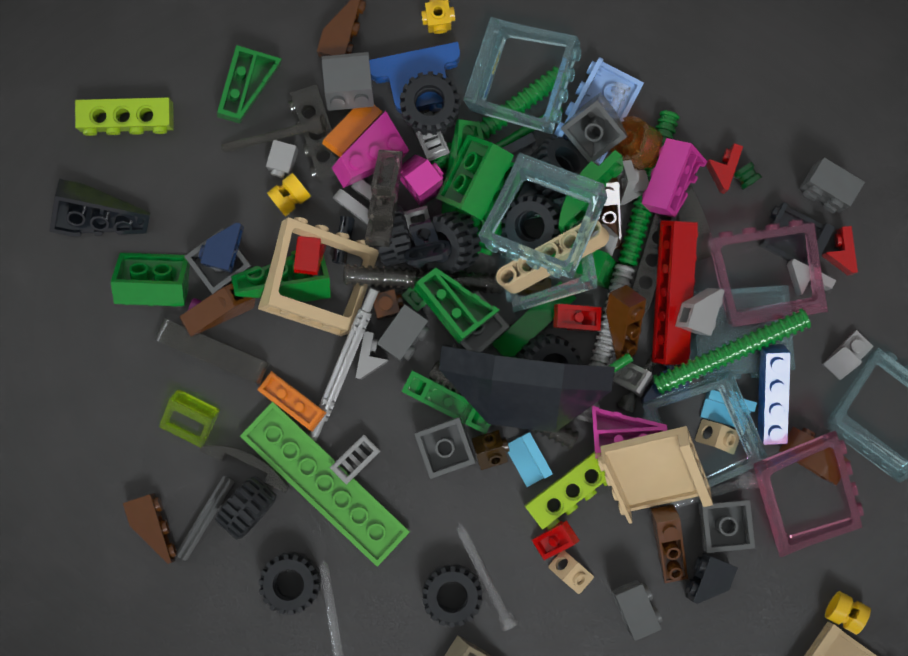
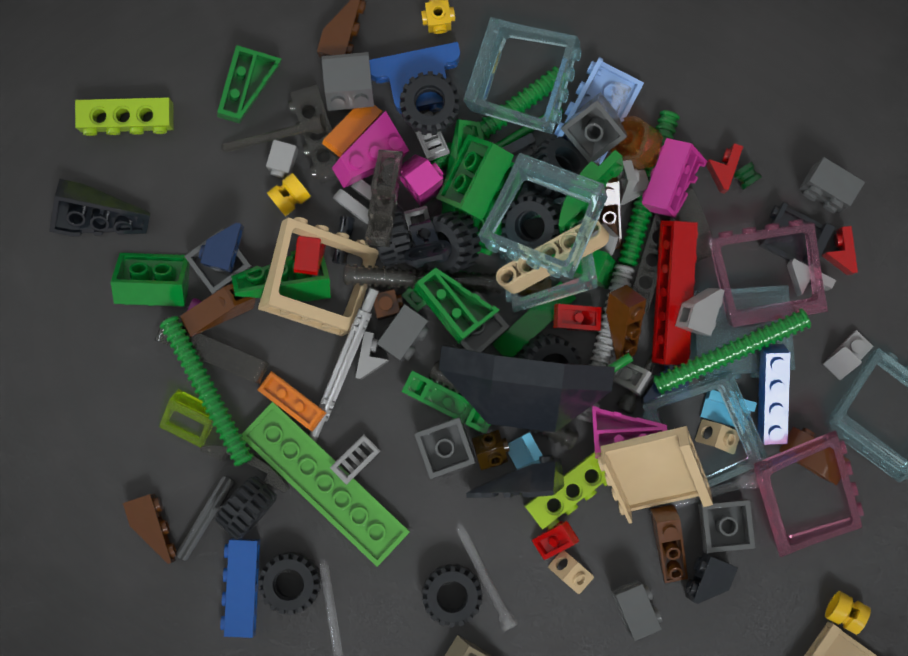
none -> green piece [159,316,253,466]
none -> blue brick [220,538,261,638]
none -> black wedge [466,455,564,498]

